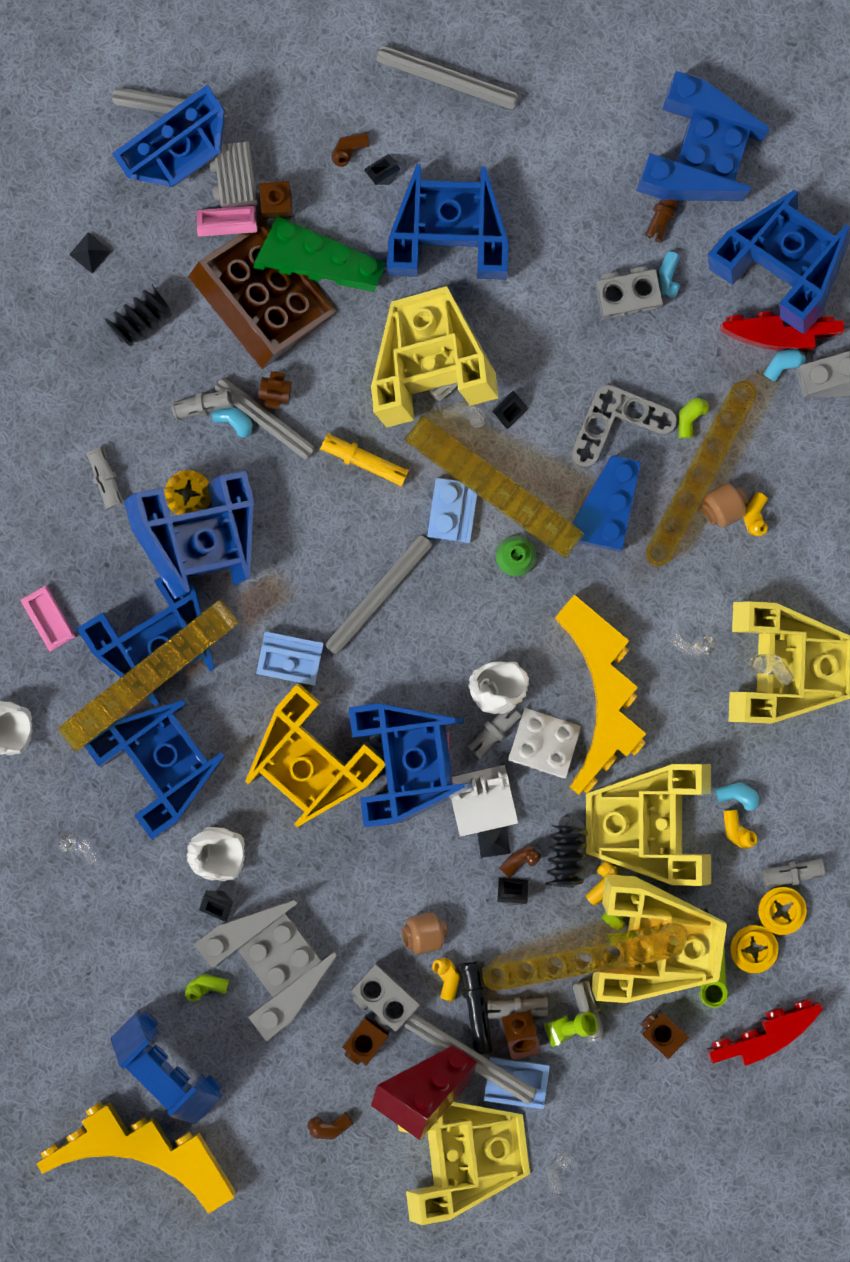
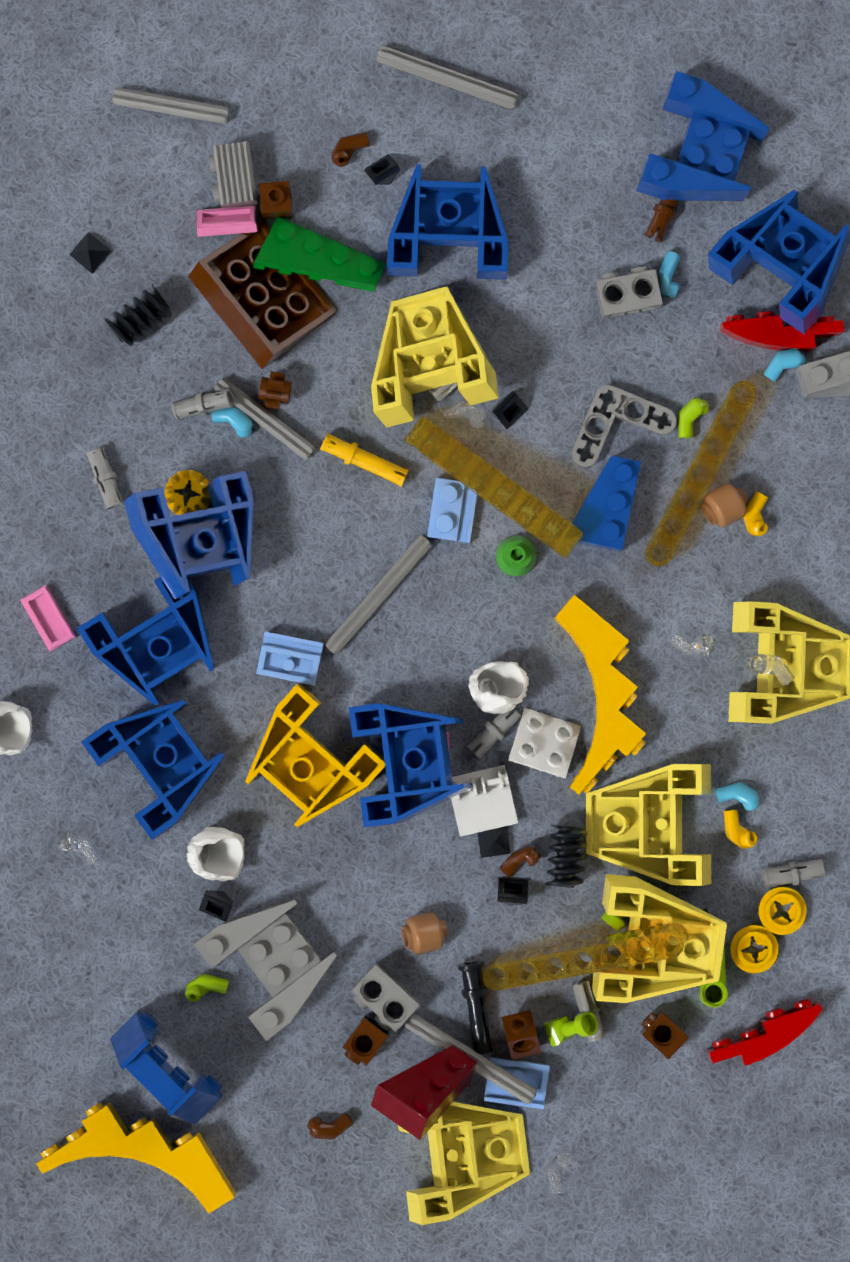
clear yellow beam [57,599,240,753] -> none
blue wedge [112,84,225,187] -> none
yellow arm [432,957,460,1002] -> none
light grey pin [487,996,548,1020] -> none
yellow arm [585,861,618,906] -> none

